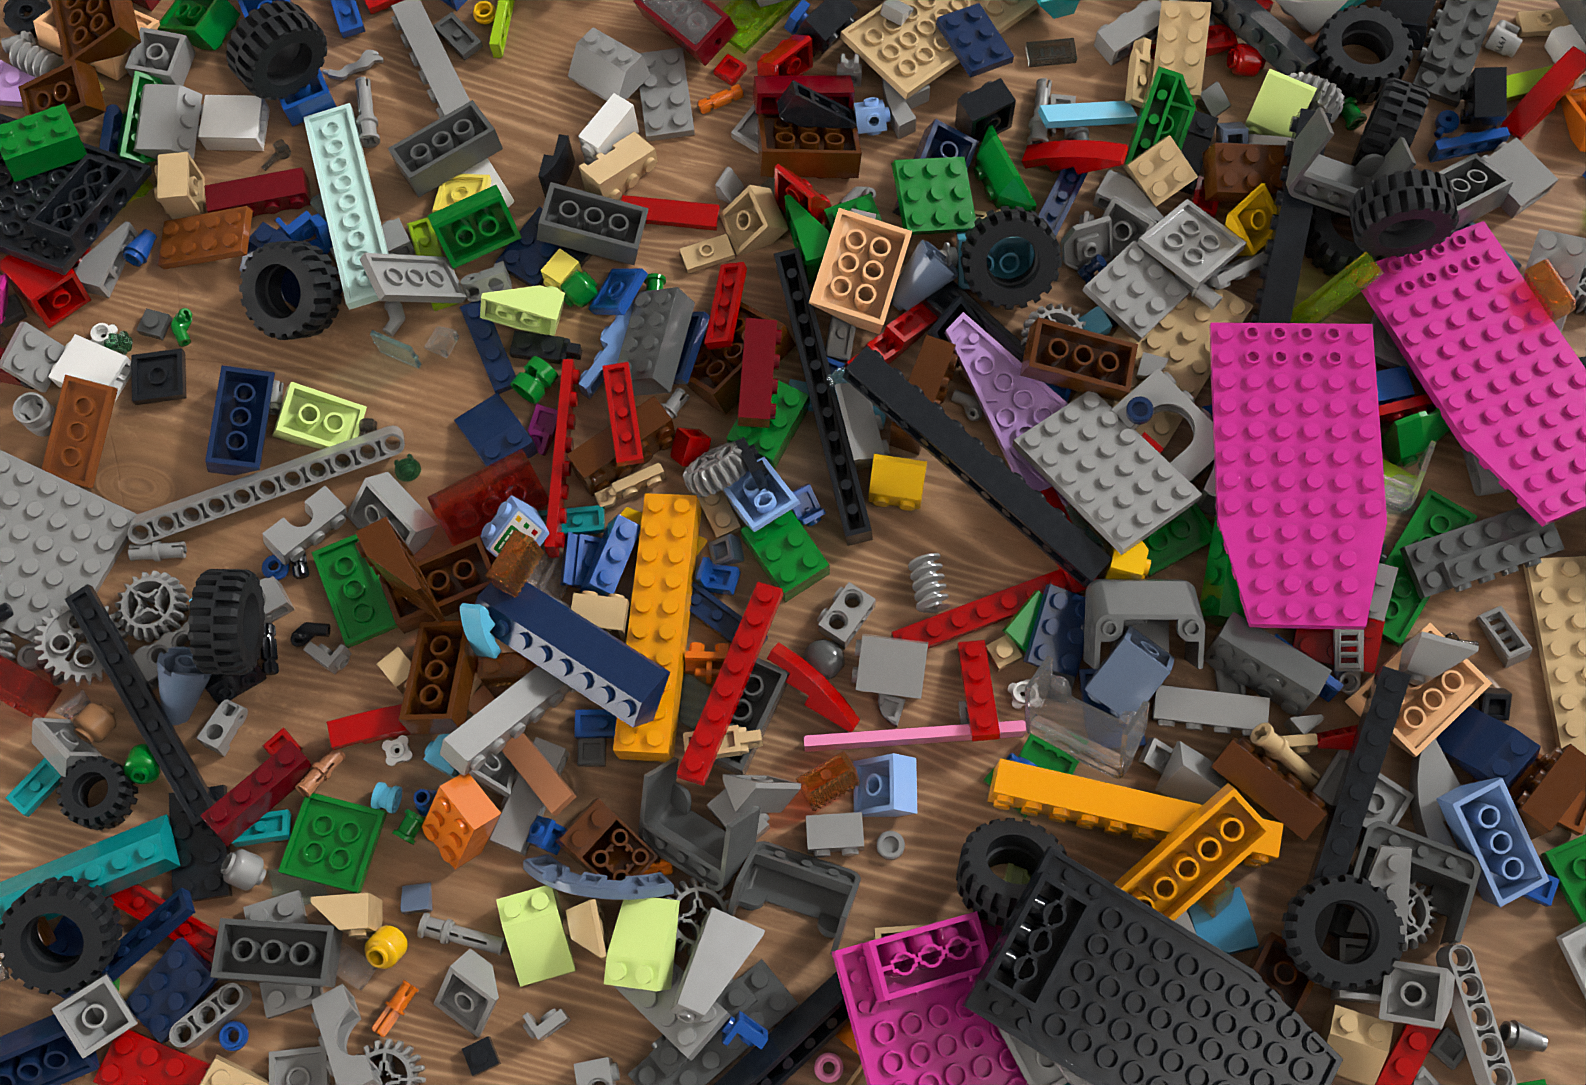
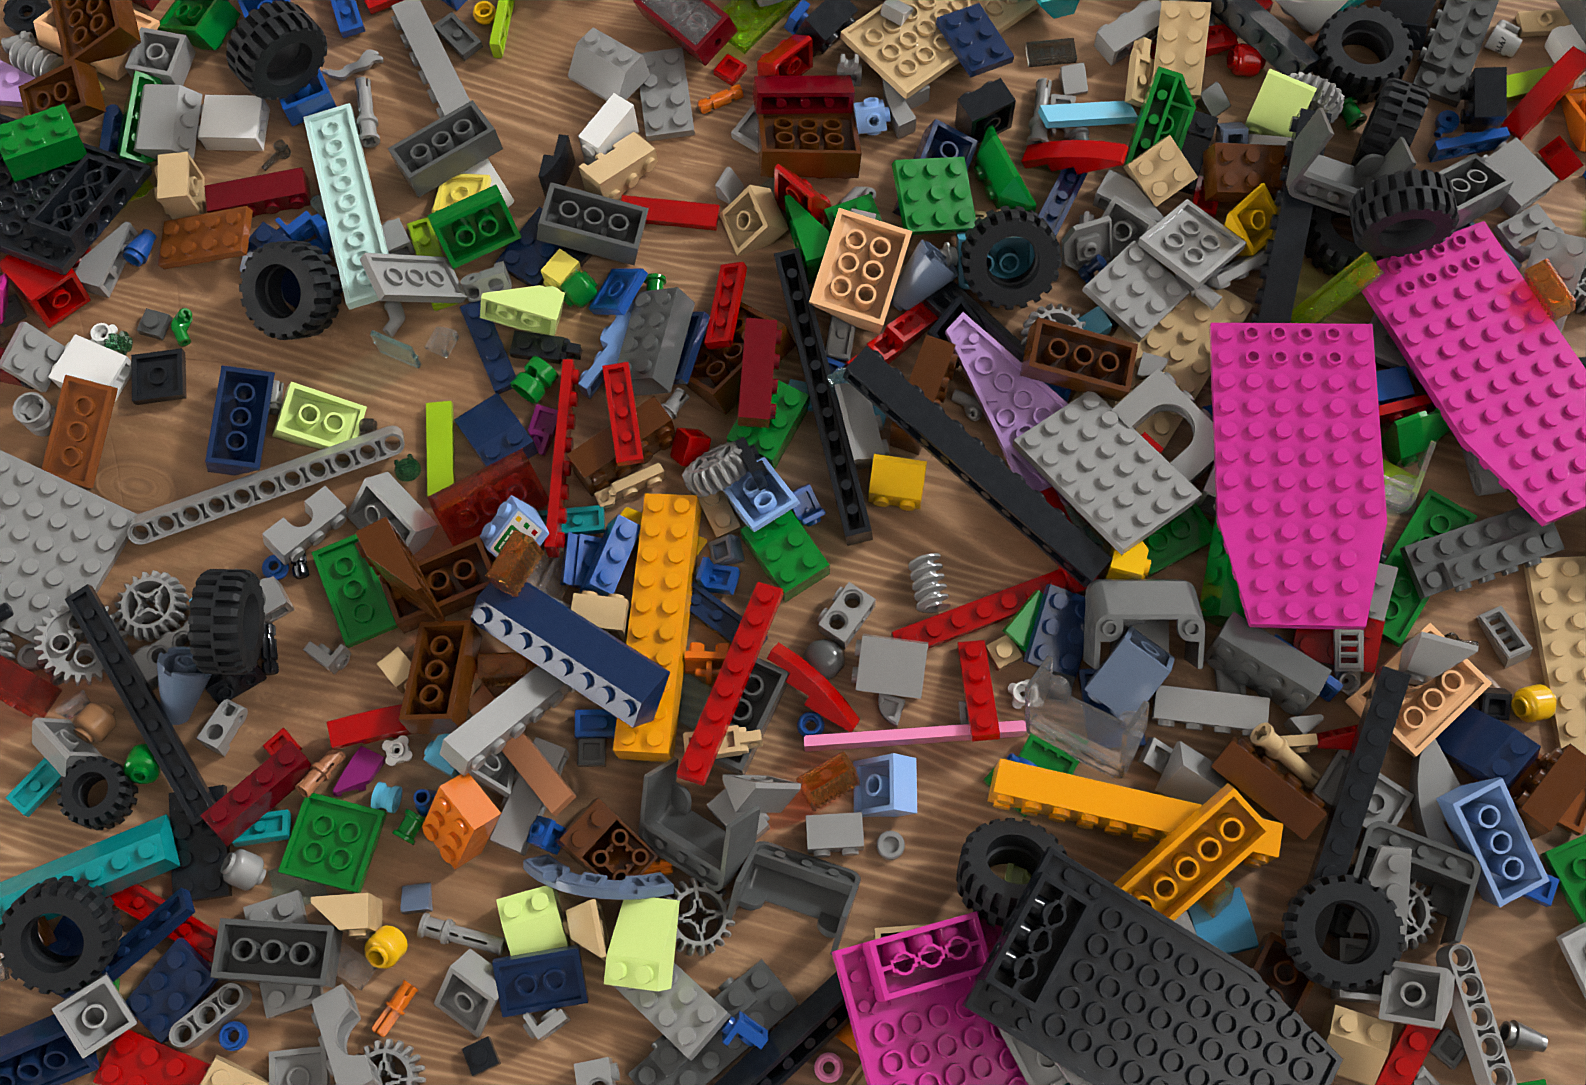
light grey pin [128,541,187,562] -> none
black arm [290,622,331,647] -> none
medium azure slope [460,603,502,659] -> none
light grey slope [670,907,765,1023] -> none
tan plate [680,234,735,274] -> none
black slope [777,80,857,129] -> none
dark blue tile [1126,396,1154,425] -> none
none -> magenta slope [333,746,385,797]
none -> lime tile [426,401,455,502]
none -> dark blue plate [492,944,589,1018]
none -> blue plate [797,712,825,737]
none -> light grey slope [1059,63,1088,96]
none -> light grey plate [1493,203,1565,263]
none -> yellow head [1512,684,1556,723]
none -> red panel [1538,135,1584,181]

